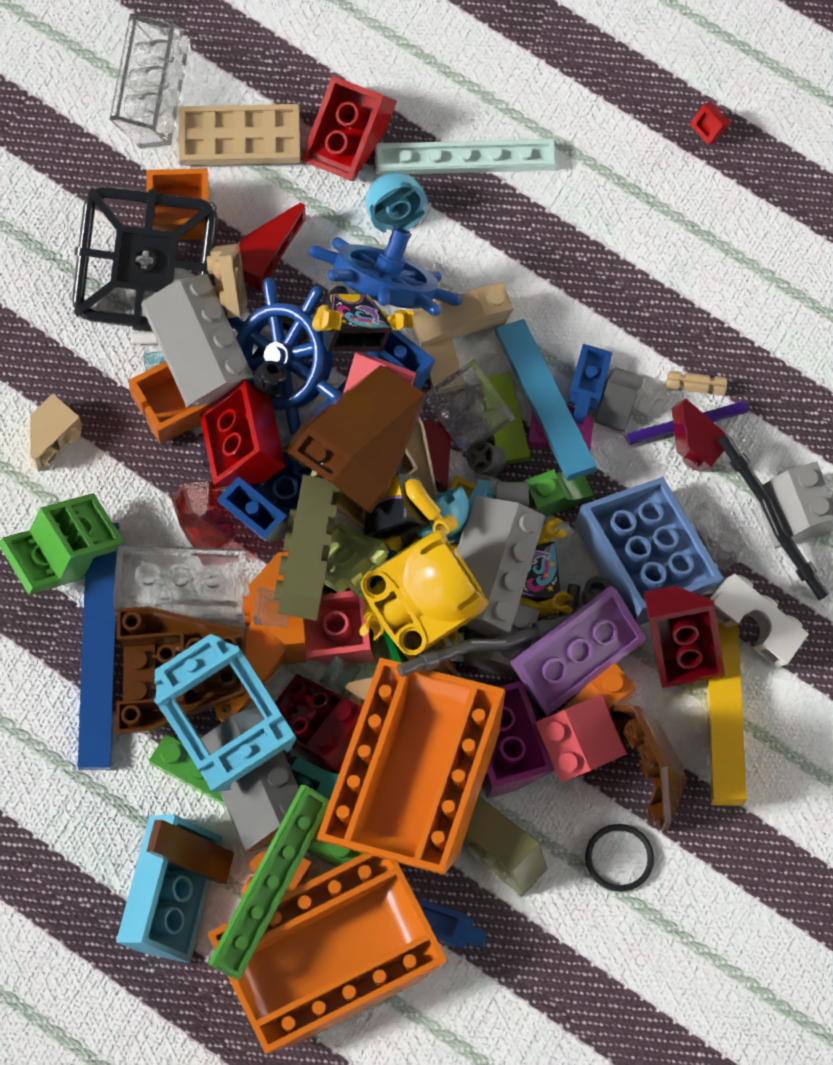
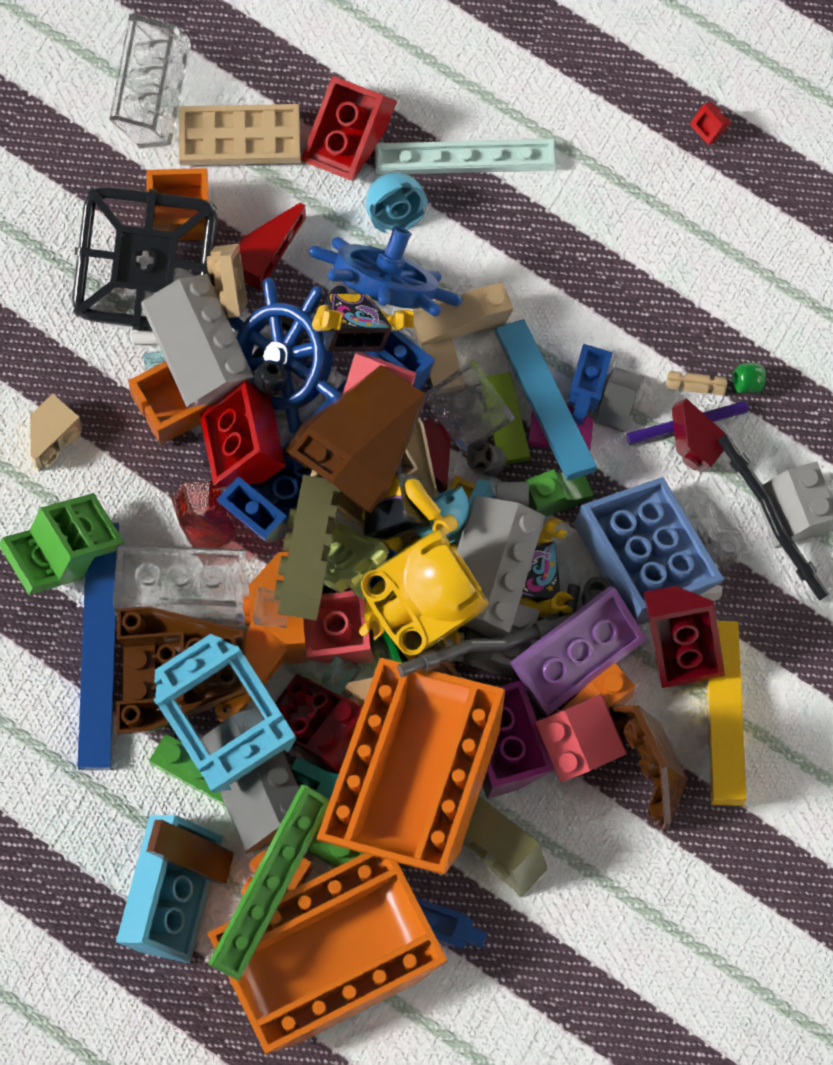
black tyre [585,824,654,892] -> none
white arch [710,574,809,668] -> none
none -> green piece [733,362,766,394]

